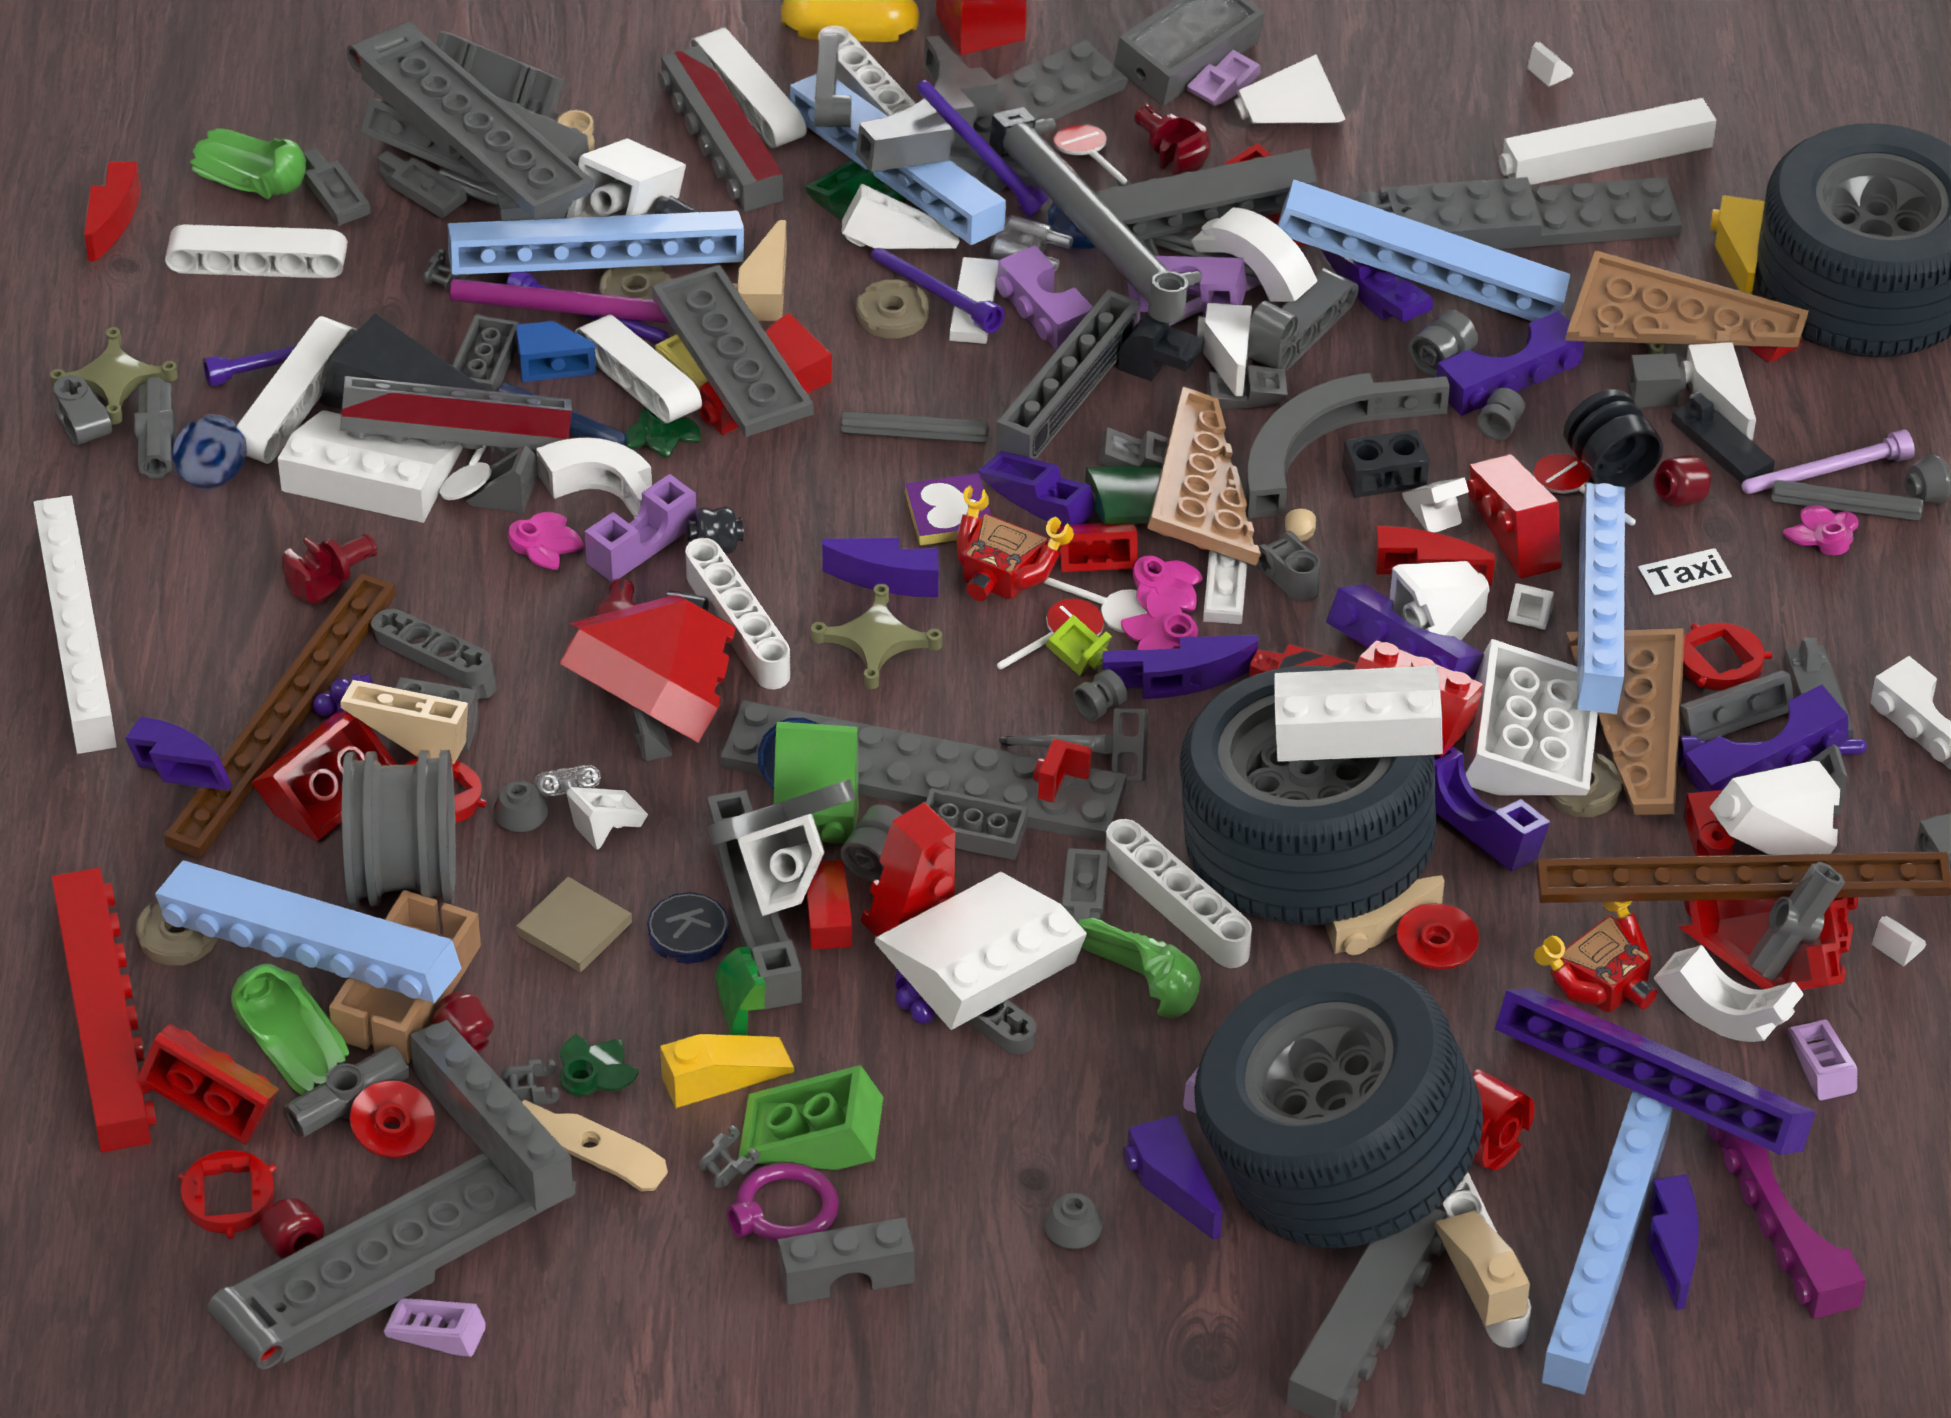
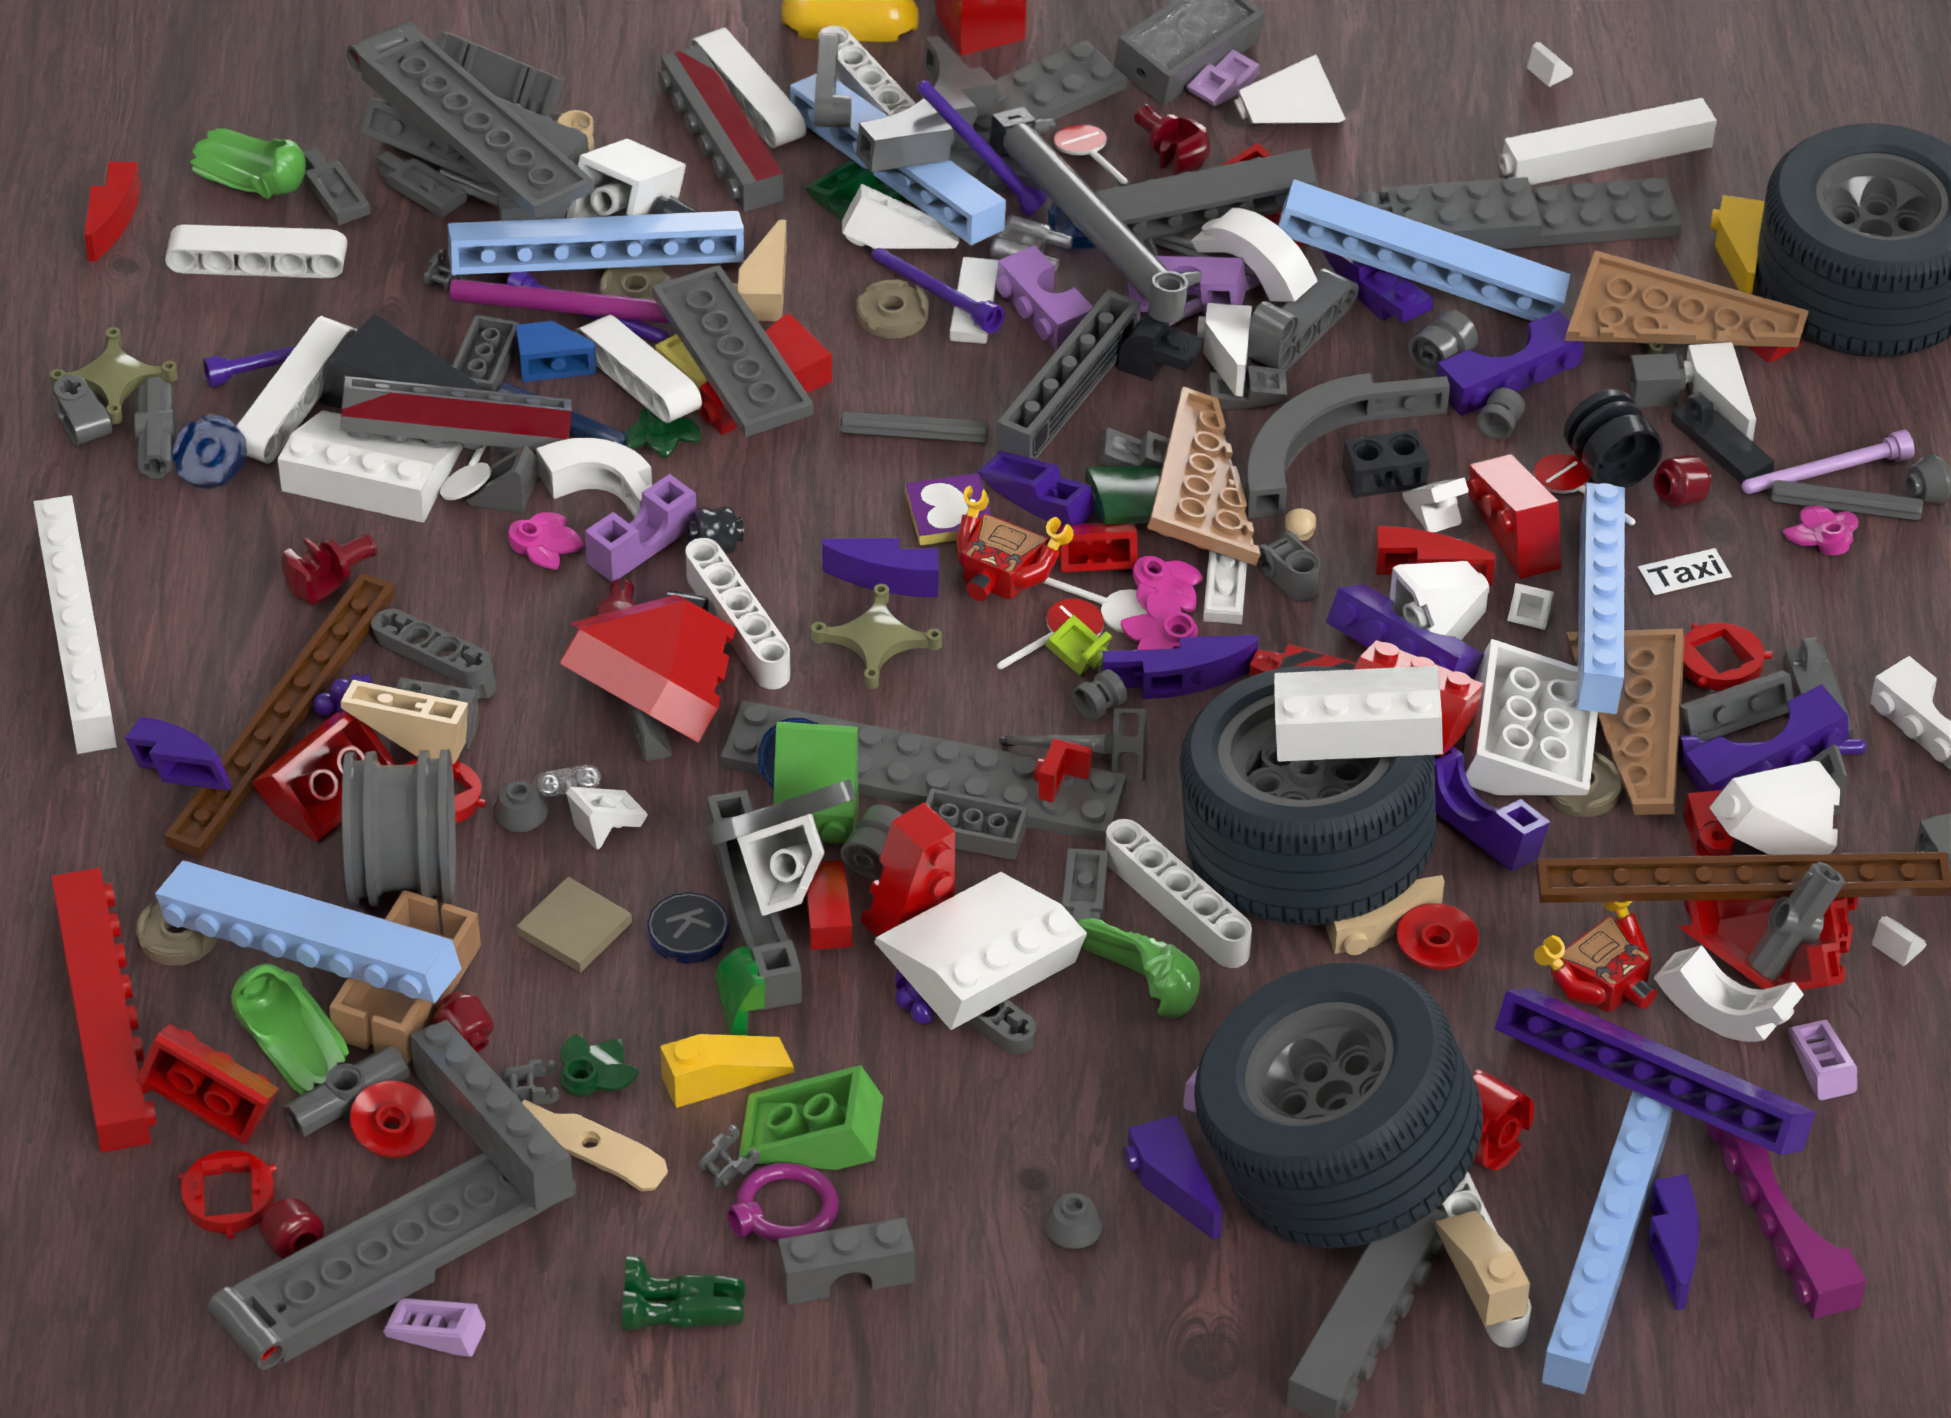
none -> dark green piece [622,1255,746,1331]

